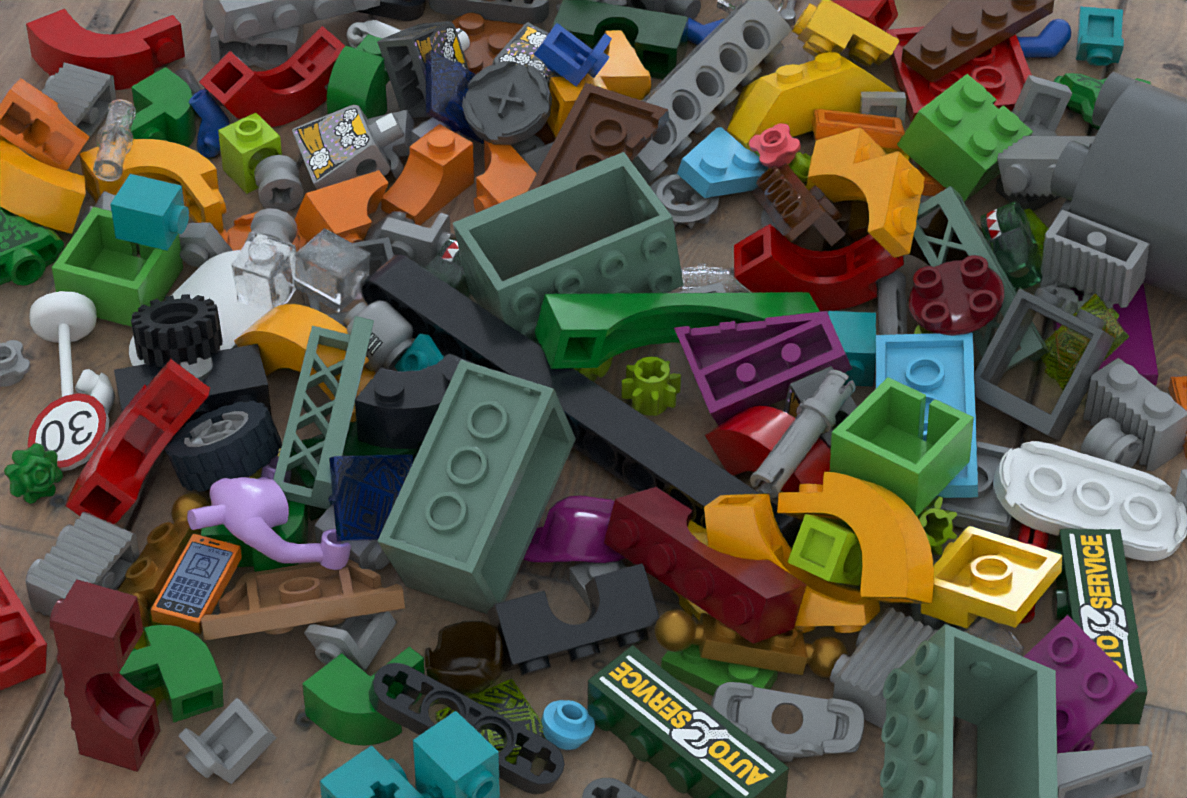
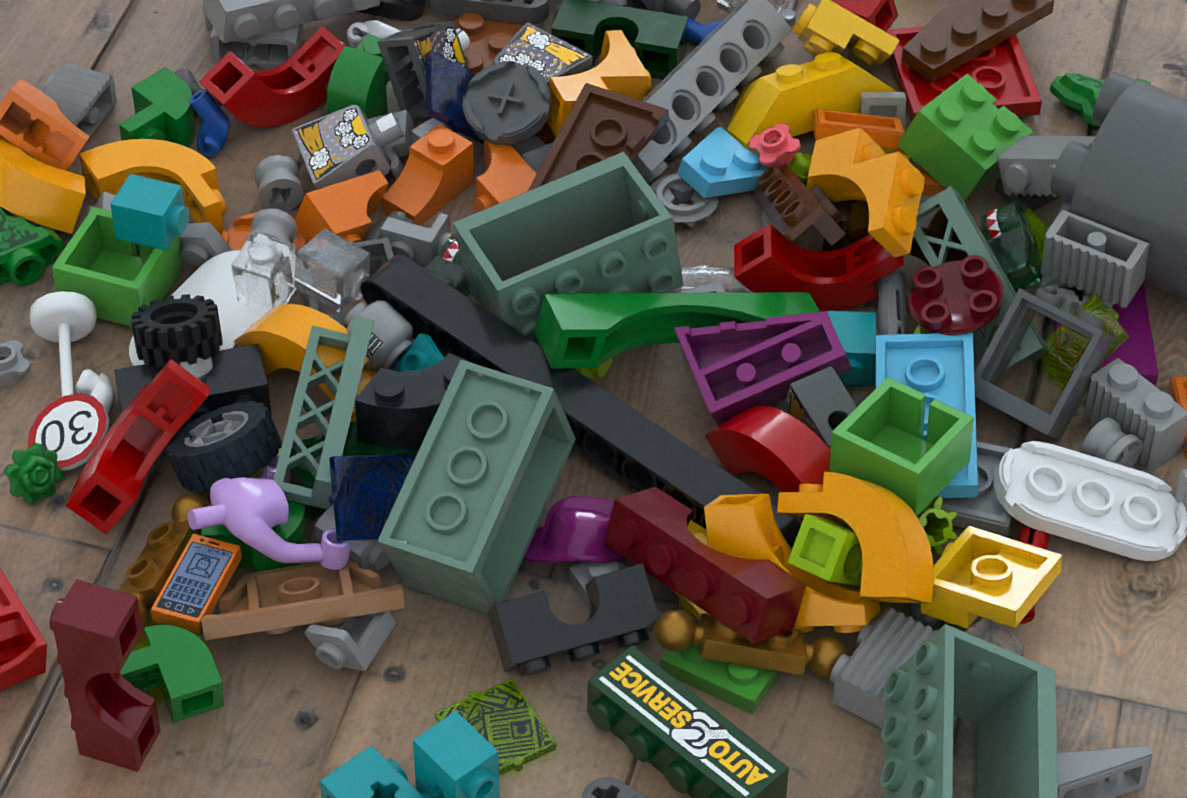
light grey brick [25,512,139,616] -> none
red arch [26,8,185,90] -> none
clear pin [93,99,136,181] -> none
light grey bracket [178,698,277,784] -> none
lime brick [218,113,282,194] -> none
green brick [302,646,425,746] -> none
black beam [369,663,565,794] -> none
dark brown hair [425,621,505,695] -> none
blue bracket [534,23,612,87] -> none
medium azure plate [541,700,595,750] -> none
lime gear [621,356,681,416] -> none
light grey piece [710,682,864,762] -> none
light grey pin [750,370,856,498] -> none
light grey bracket [1012,75,1072,136] -> none
blue arm [1017,19,1072,58] -> none
magenta hinge [1024,615,1138,753] -> none
brick [1048,529,1148,724] -> none
teal bracket [1076,6,1124,66] -> none

